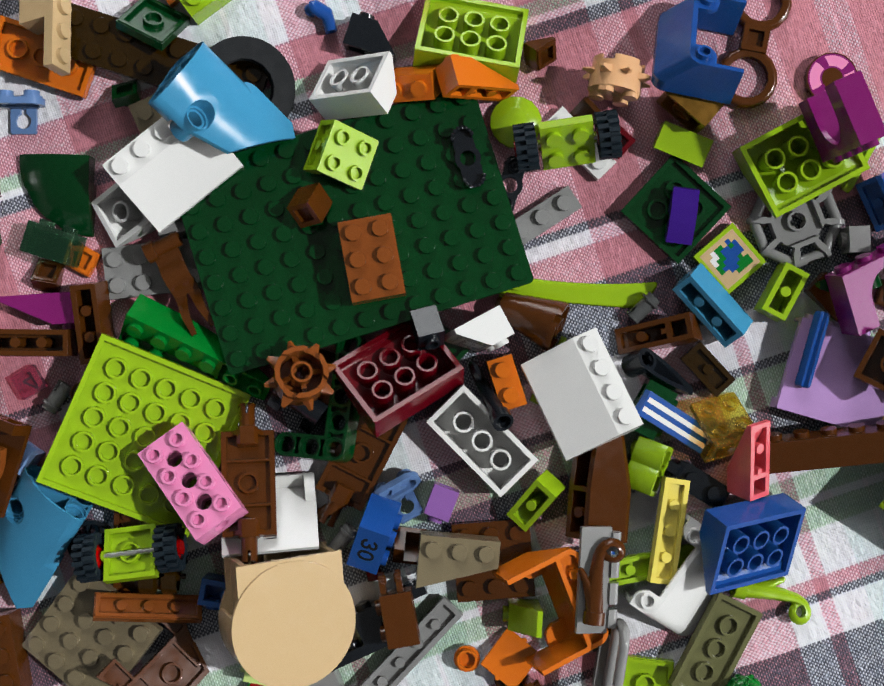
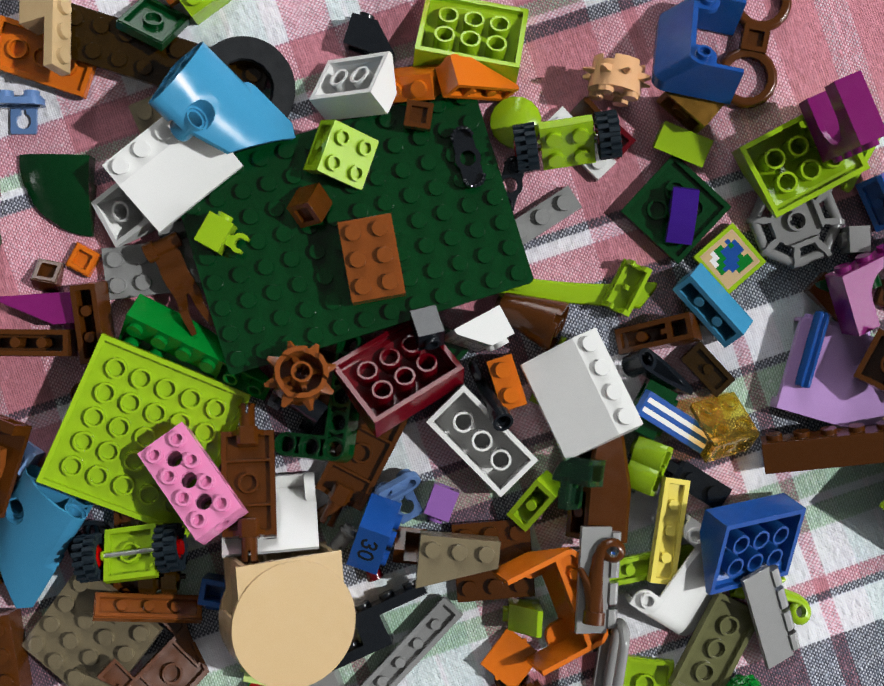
clear pink tile [10,364,49,400] -> none
clear green brick [19,218,87,268] -> none
light grey pin [42,380,72,414] -> none
dark green plate [112,80,141,108] -> none
blue arm [304,0,338,34] -> none
reddish brown hinge [375,569,421,650] -> none
orange plate [454,645,480,672] -> none
reddish brown slope [523,37,557,72] -> none
dark grey pin [626,292,660,324] -> none
coral slope [727,419,771,502] -> none
lime brick [753,262,810,322] -> none
tile [804,52,857,96] -> none
none -> lime brick [194,211,250,256]
none -> reddish brown plate [404,99,434,132]
none -> clear green brick [552,457,606,510]
none -> lime hinge [600,258,653,317]
none -> light grey windscreen [740,565,800,669]

